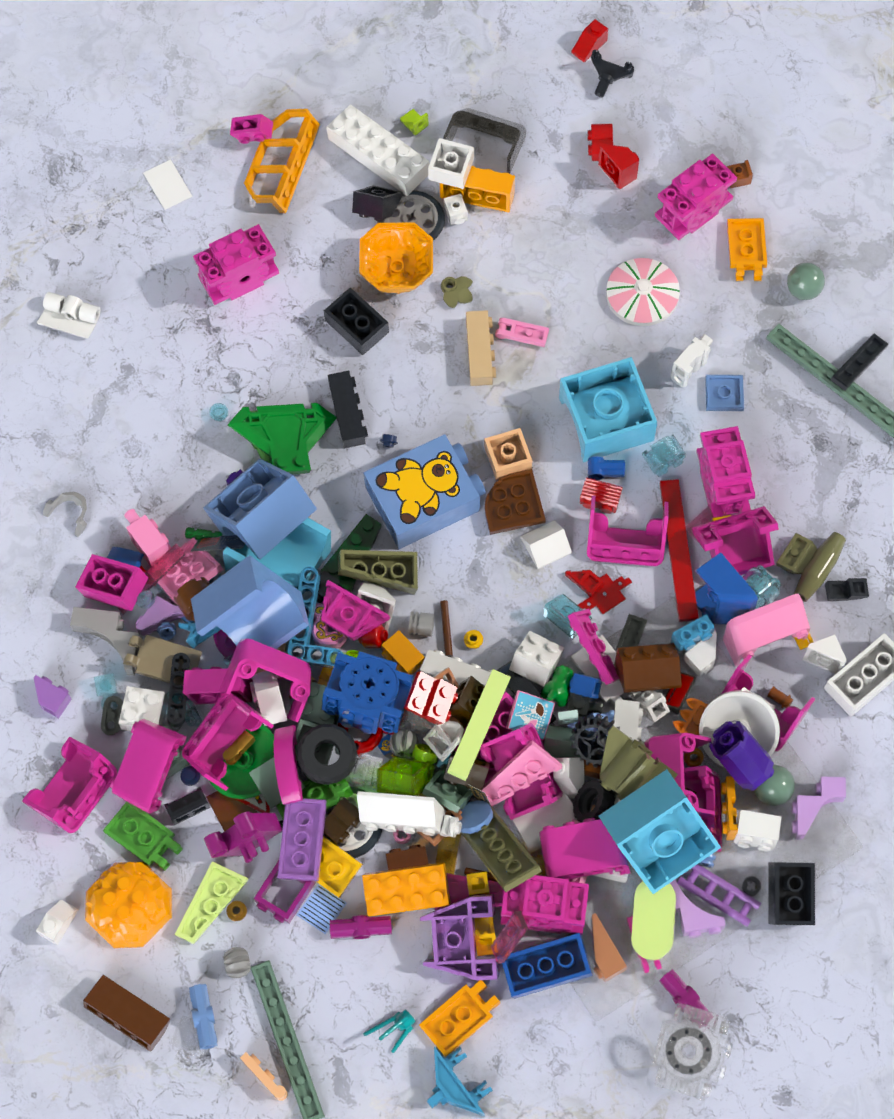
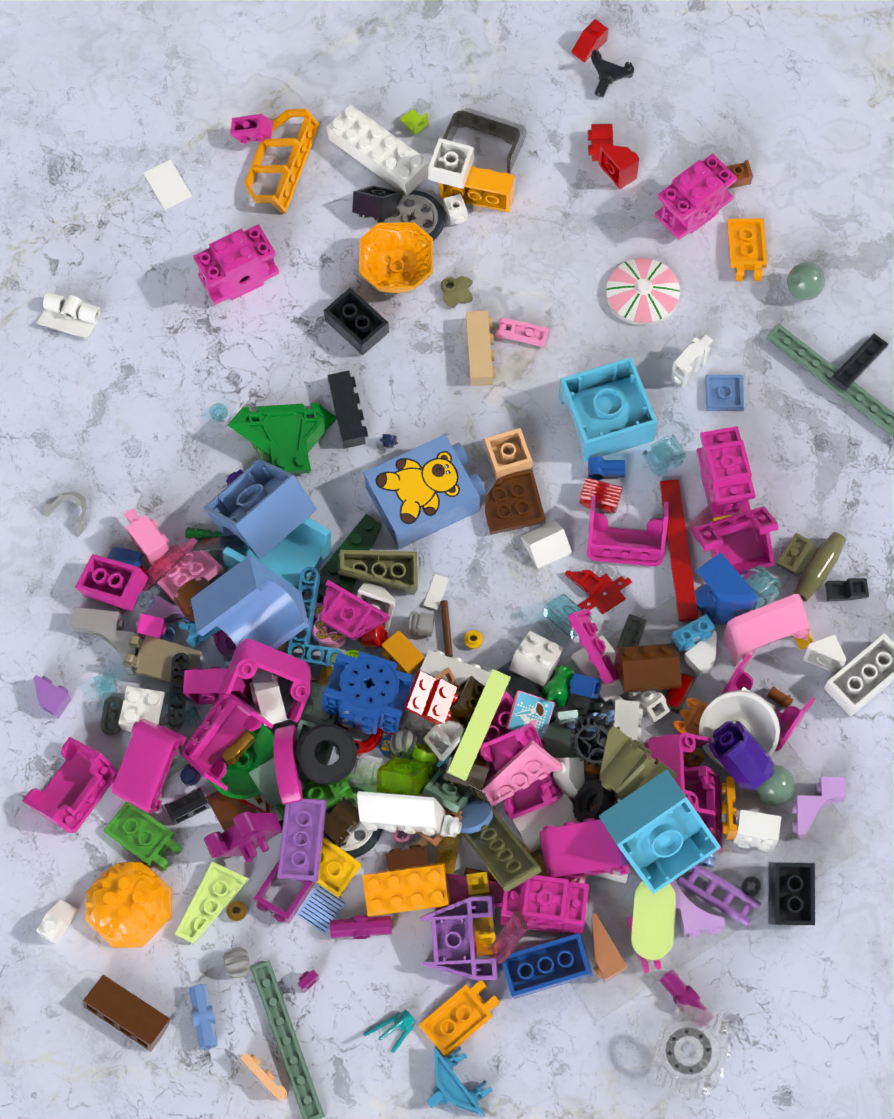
none -> dark pink brick [136,613,167,638]
none -> magenta plate [298,970,320,993]
none -> white sticker [423,574,449,610]

